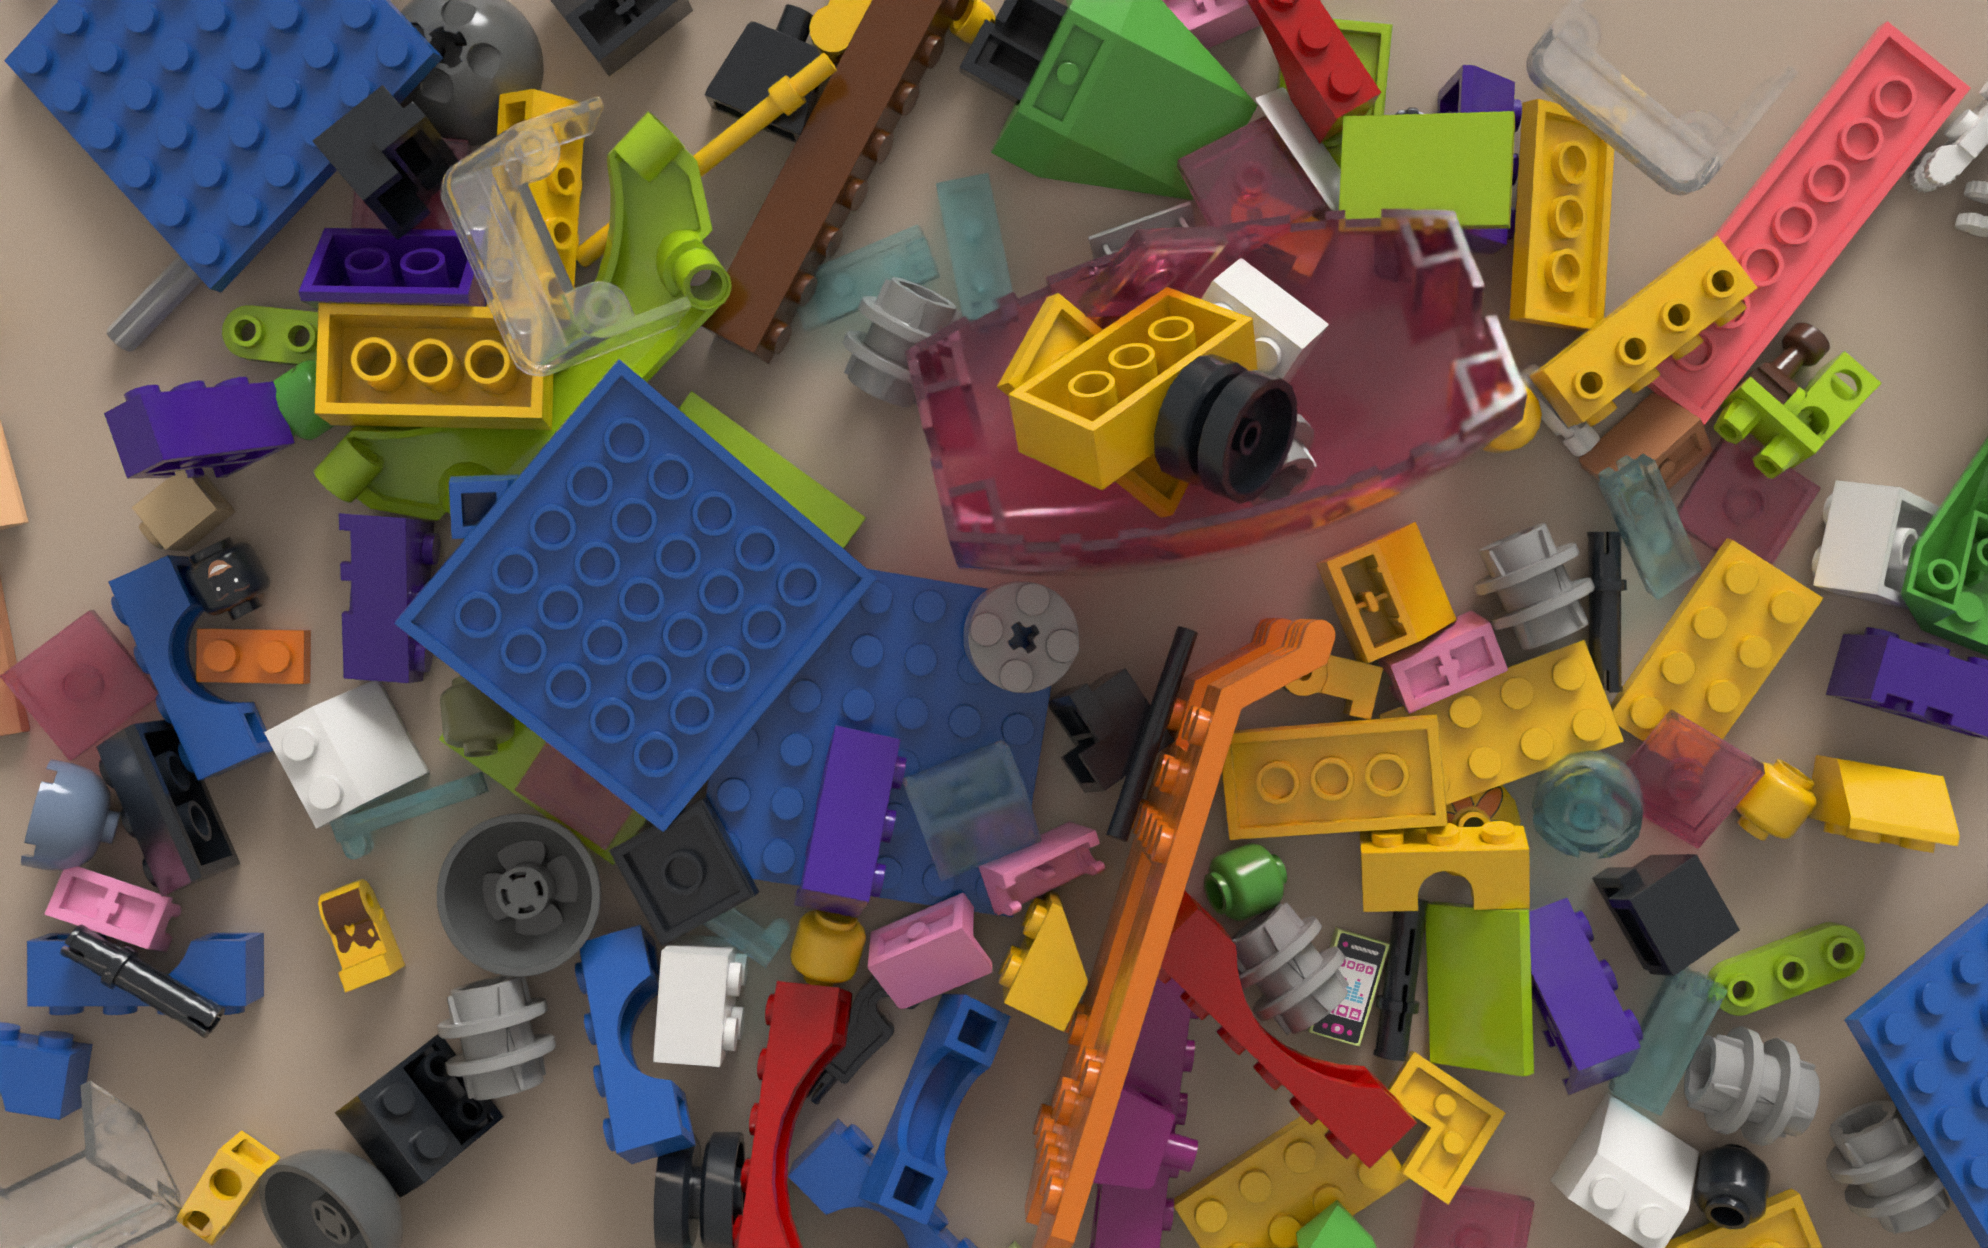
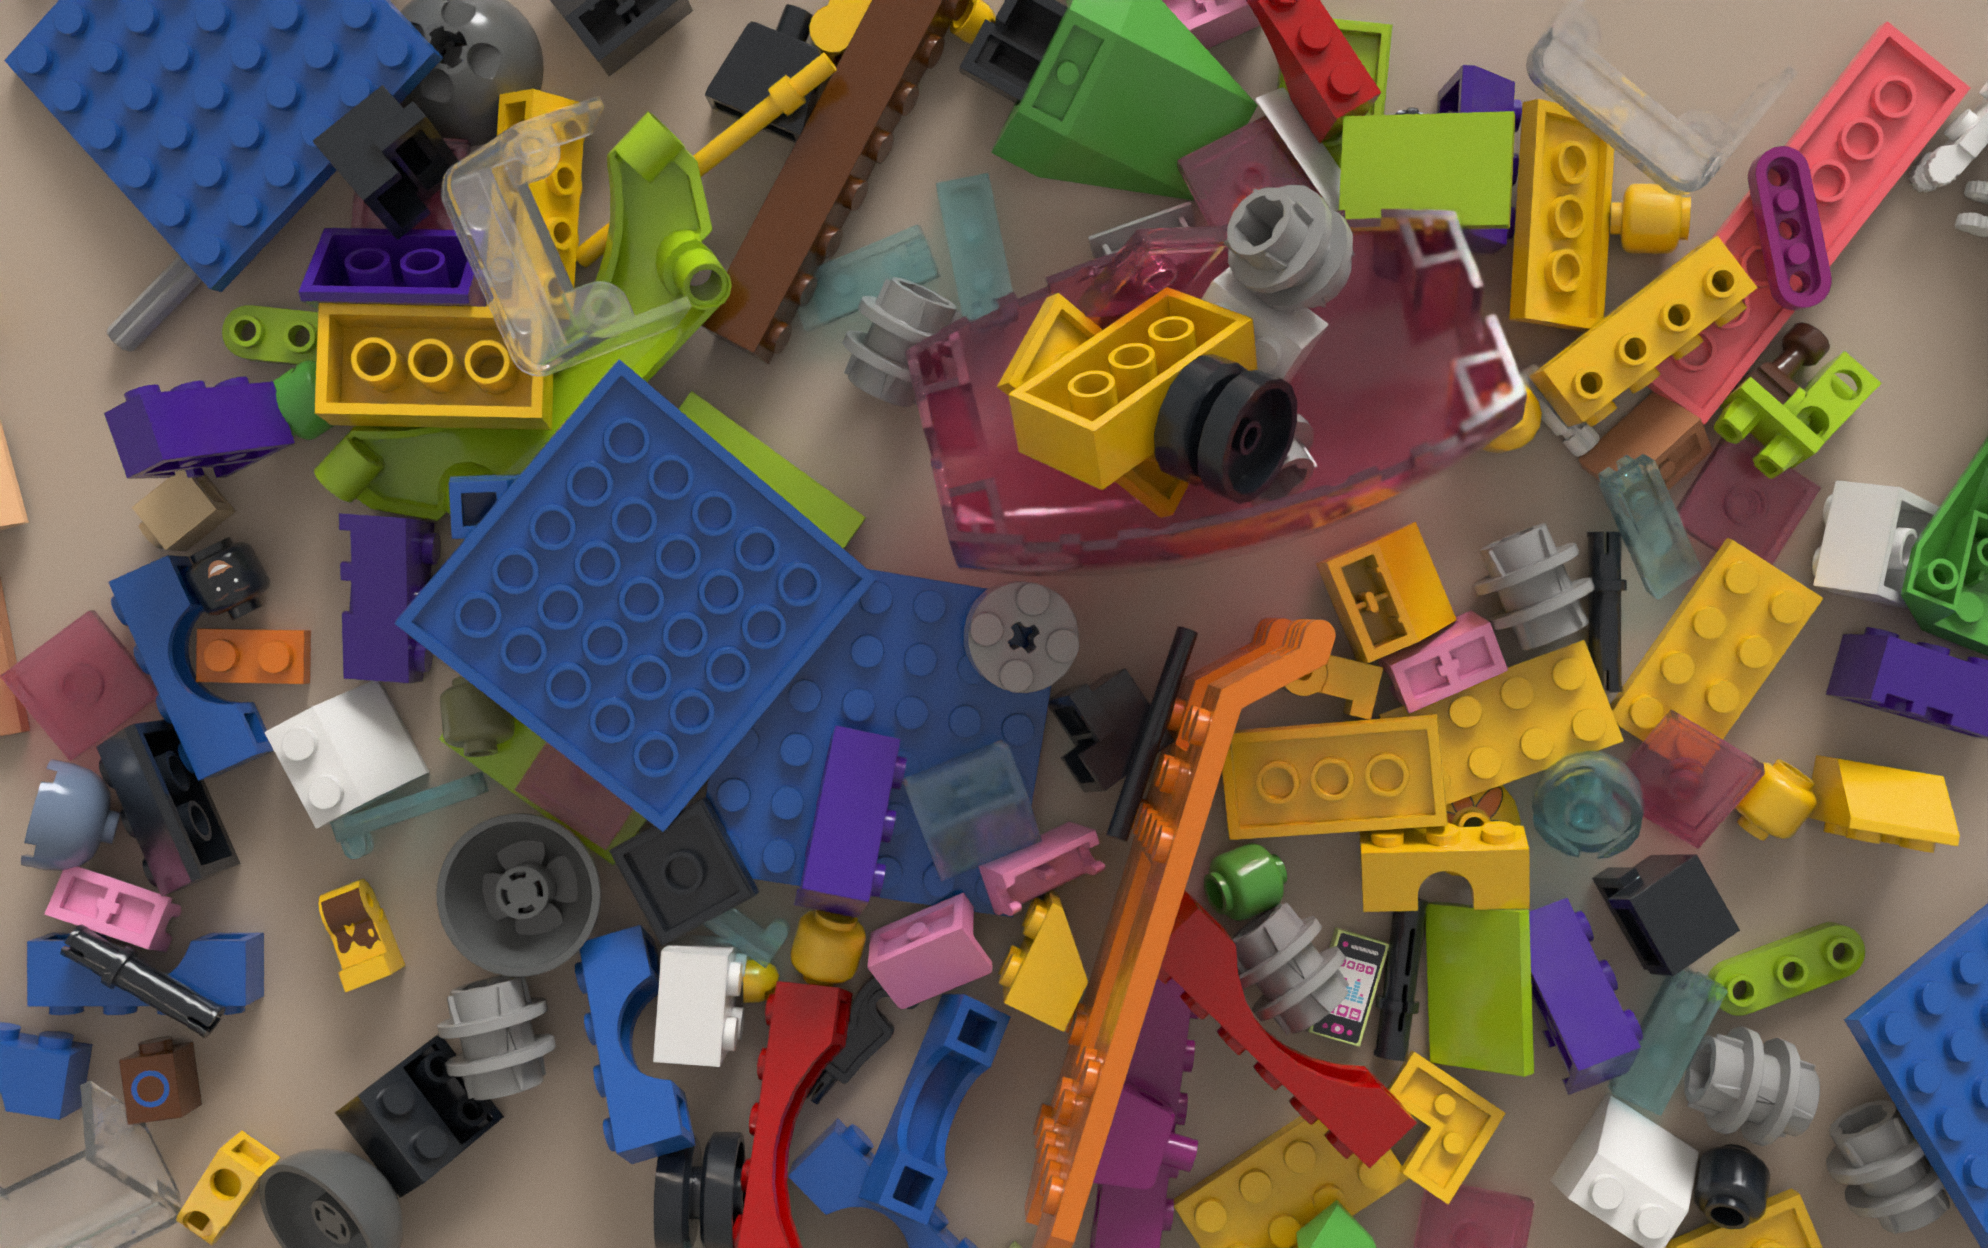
none -> reddish brown brick [119,1036,202,1125]
none -> yellow hinge [743,959,779,1003]
none -> light grey piece [1224,185,1355,312]
none -> yellow head [1610,184,1691,254]
none -> magenta plate [1748,146,1832,311]

